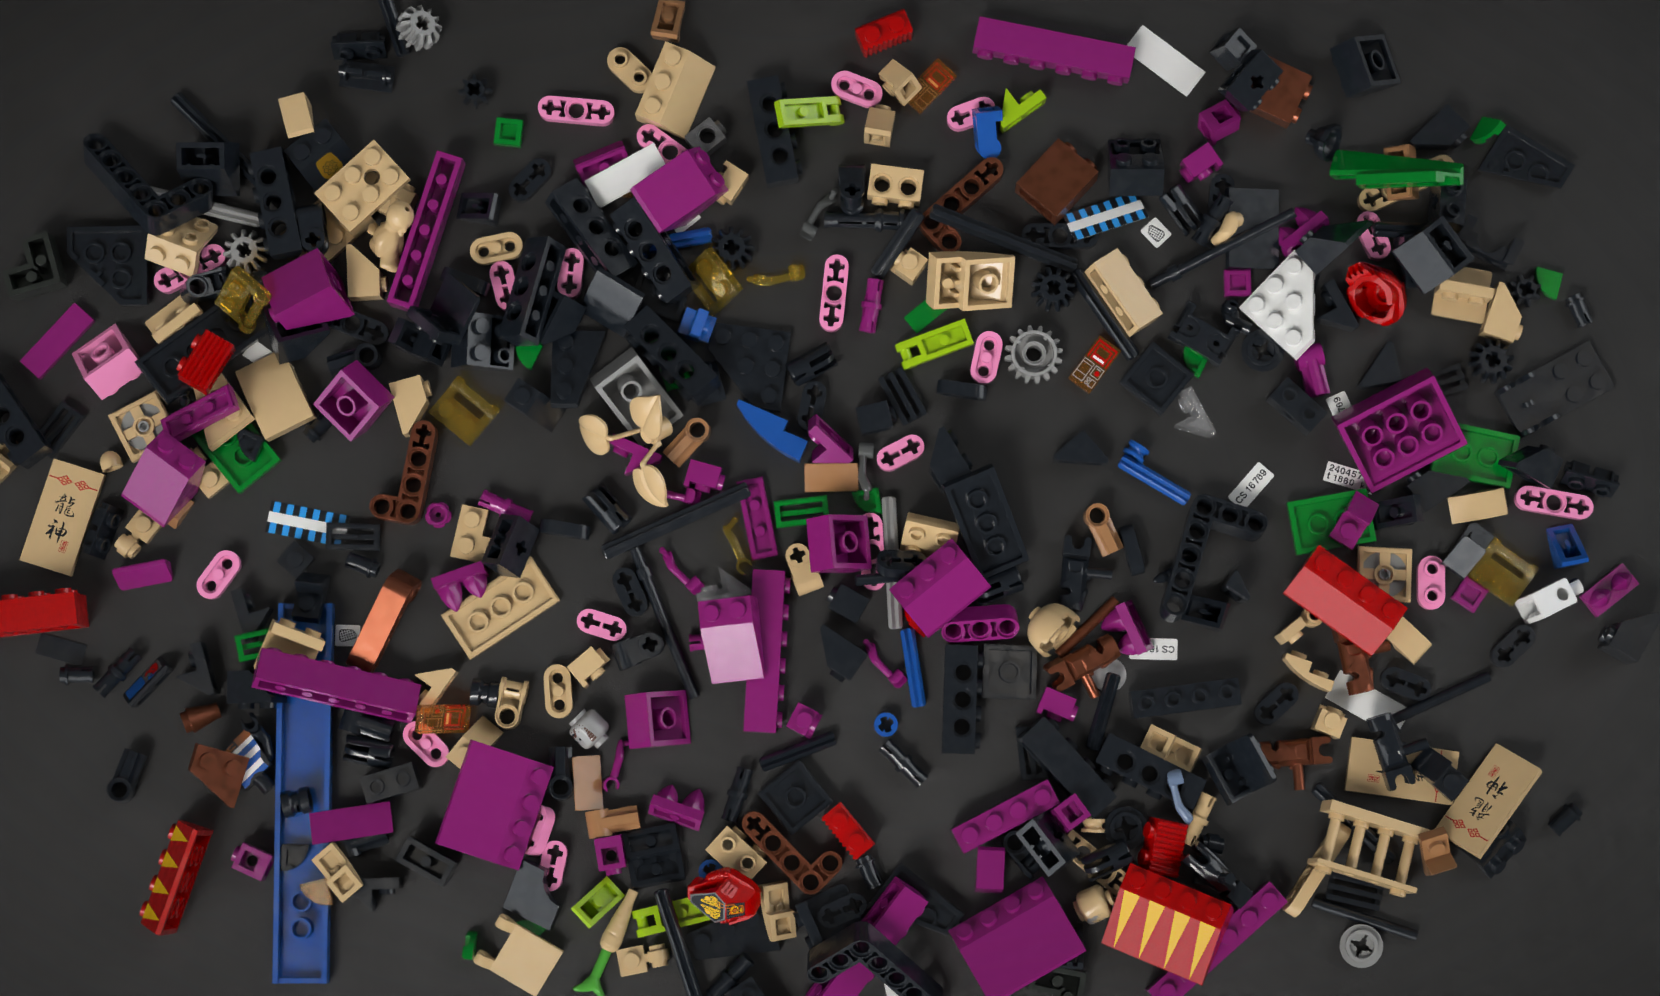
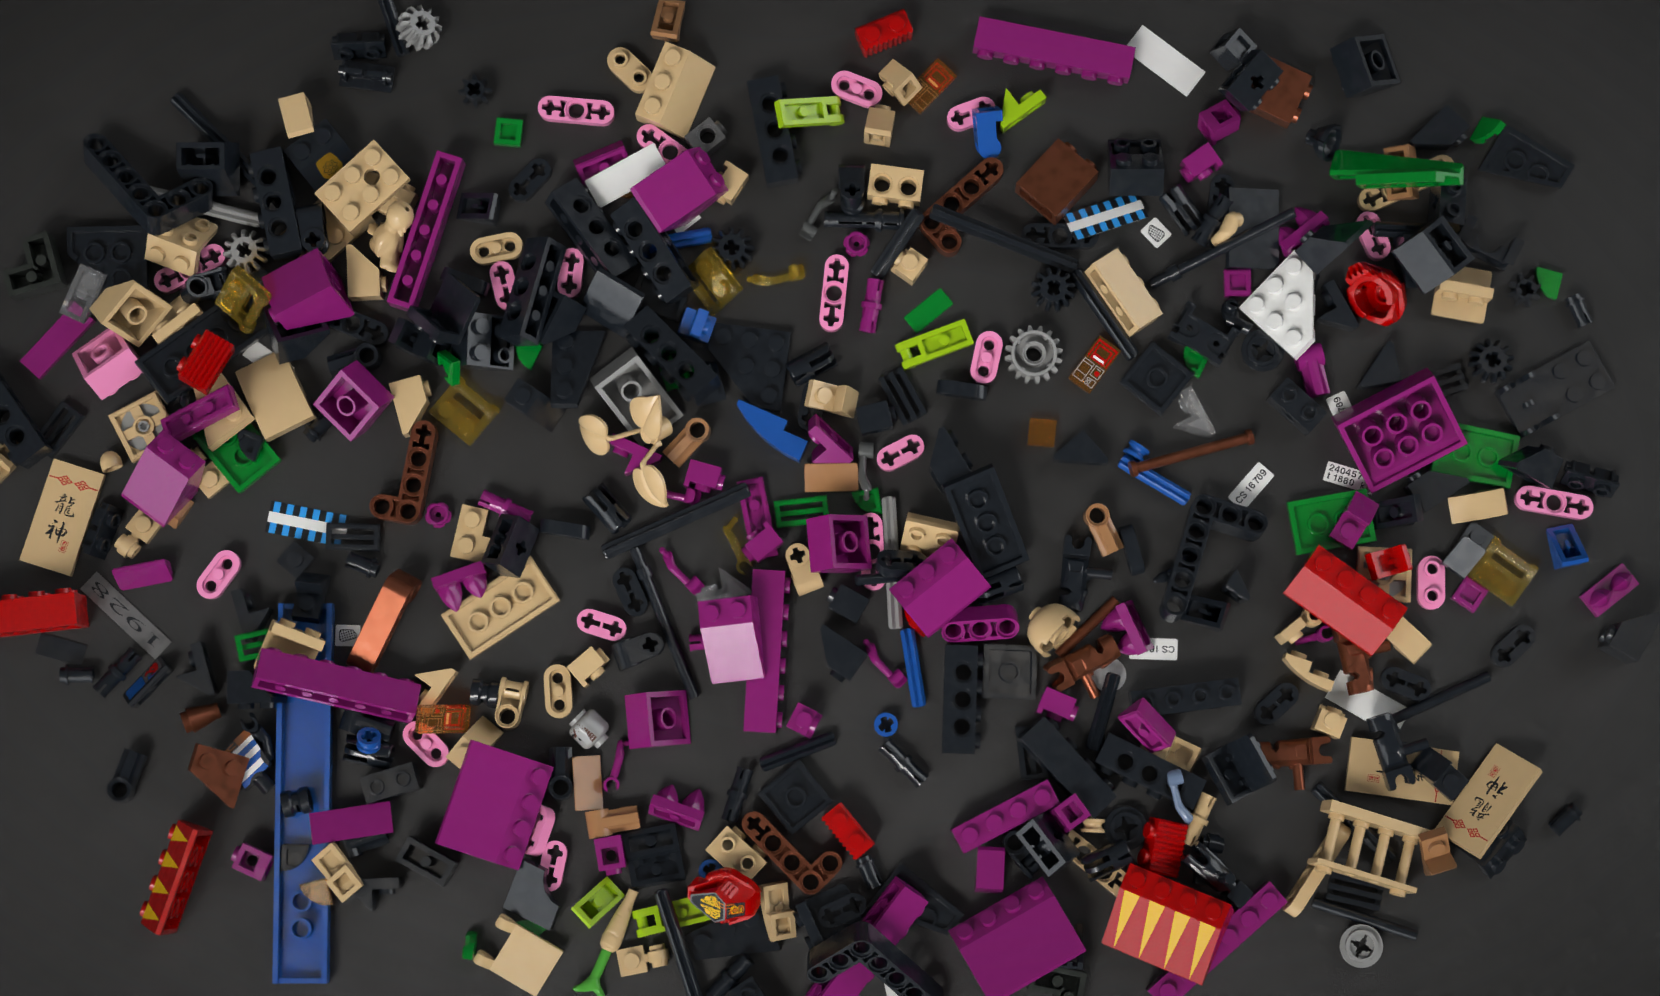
tan slope [926,251,1015,311] -> none
tan head [1073,884,1115,924] -> none
tan slope [1478,281,1523,346] -> none
white torso [1514,578,1584,625] -> none
none -> clear slope [59,264,107,324]
none -> flat silver sticker [80,571,171,659]
none -> tan slope [89,280,173,347]
none -> blue bush [356,727,381,754]
none -> green tile [437,350,460,386]
none -> magenta brick [741,521,784,564]
none -> tan slope [804,379,859,418]
none -> magenta plate [843,231,870,257]
none -> clear orange tile [1027,418,1057,448]
none -> magenta slope [1117,698,1176,753]
none -> copper bar [1128,429,1255,477]
none -> magenta hand [1295,625,1334,646]
none -> red bracket [1365,544,1413,581]

